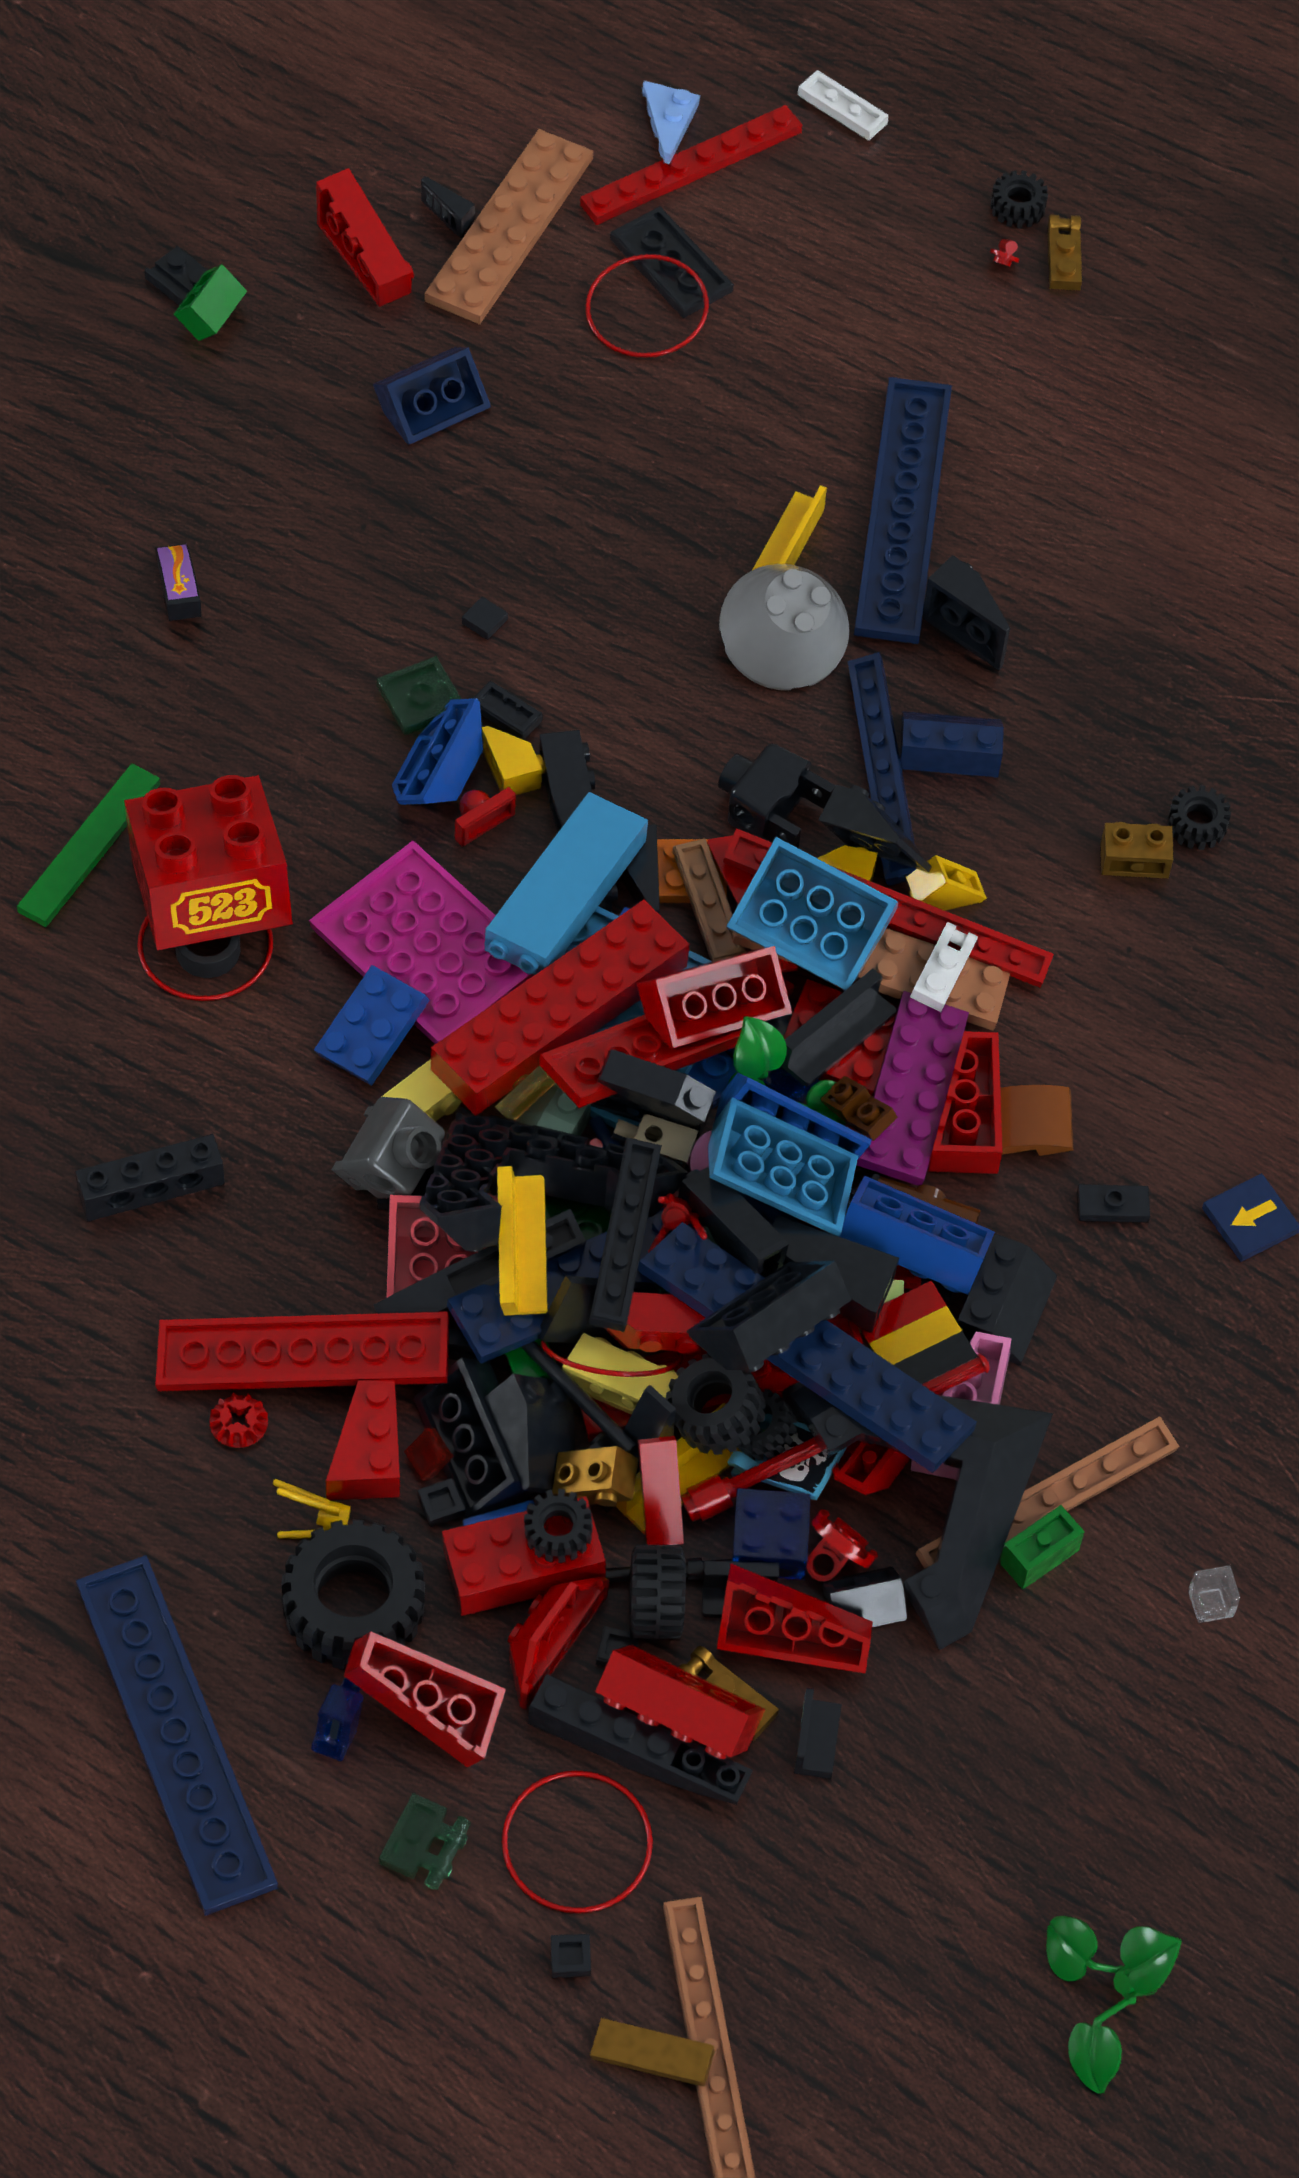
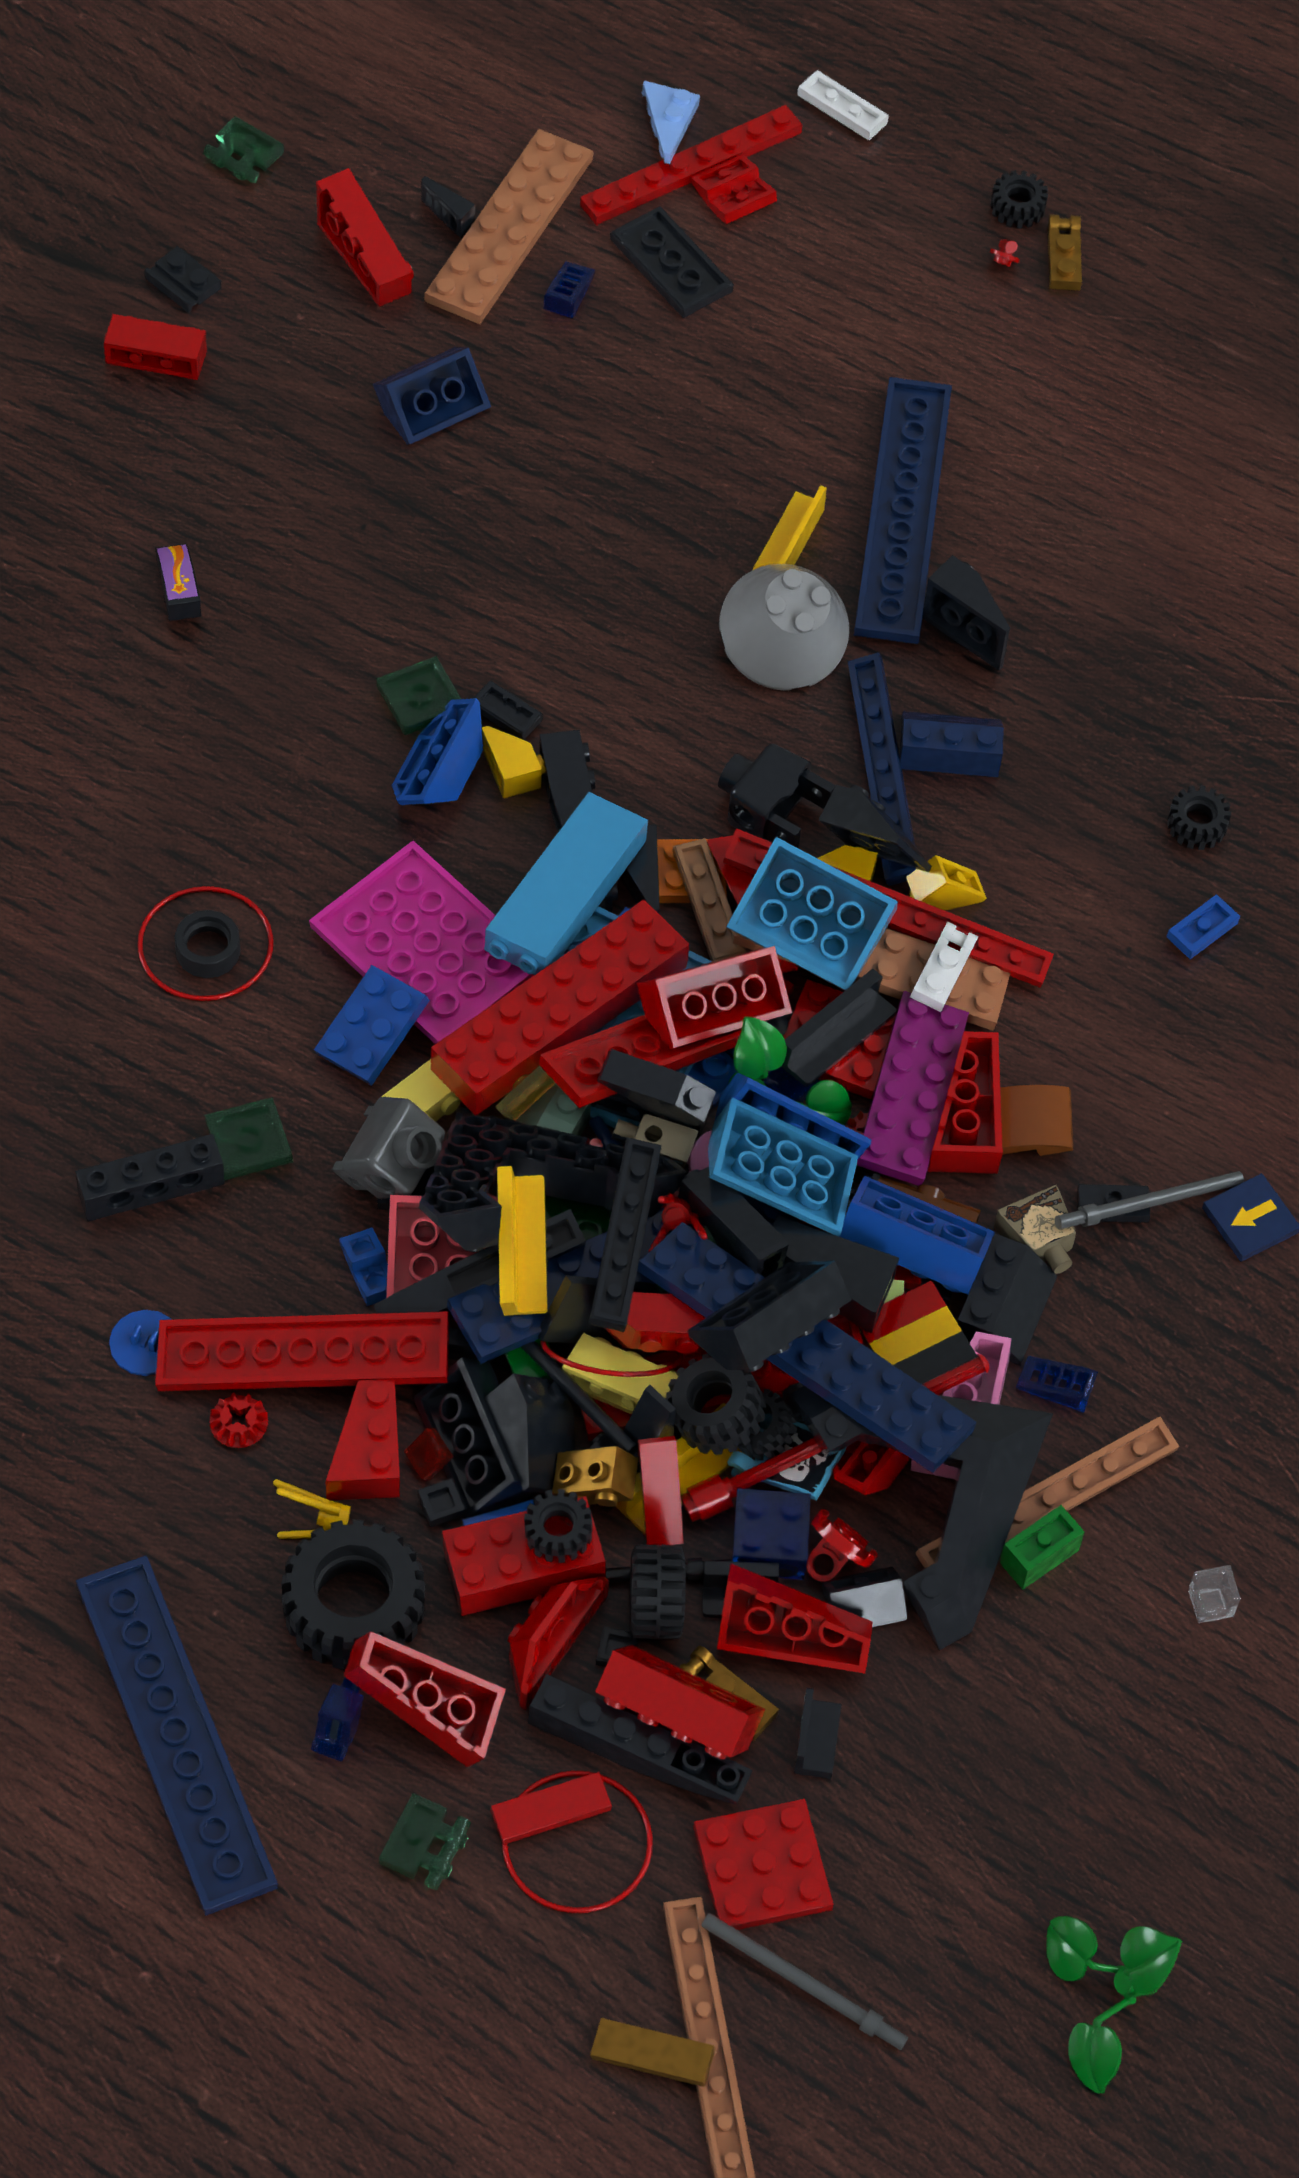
green tile [17,763,160,927] -> none
red brick [124,775,293,950] -> none
green panel [173,264,247,341] -> none
red tile [455,787,516,846] -> none
black tile [462,596,508,640] -> none
black plate [550,1934,591,1978] -> none
red piece [585,254,709,358] -> none
reddish brown slope [820,1075,898,1141] -> none
pearl gold brick [1101,822,1173,878] -> none
none -> red brick [104,314,207,380]
none -> blue piece [109,1310,172,1376]
none -> clear green plate [203,116,284,183]
none -> clear green plate [205,1097,293,1180]
none -> blue slope [339,1227,388,1306]
none -> red tile [491,1772,612,1845]
none -> clear blue slope [544,261,595,318]
none -> red slope [691,154,777,224]
none -> red plate [693,1799,834,1930]
none -> dark grey bar [701,1913,909,2051]
none -> torso [994,1185,1076,1274]
none -> clear blue slope [1016,1356,1098,1412]
none -> dark grey bar [1055,1171,1244,1230]
none -> blue plate [1167,894,1240,959]

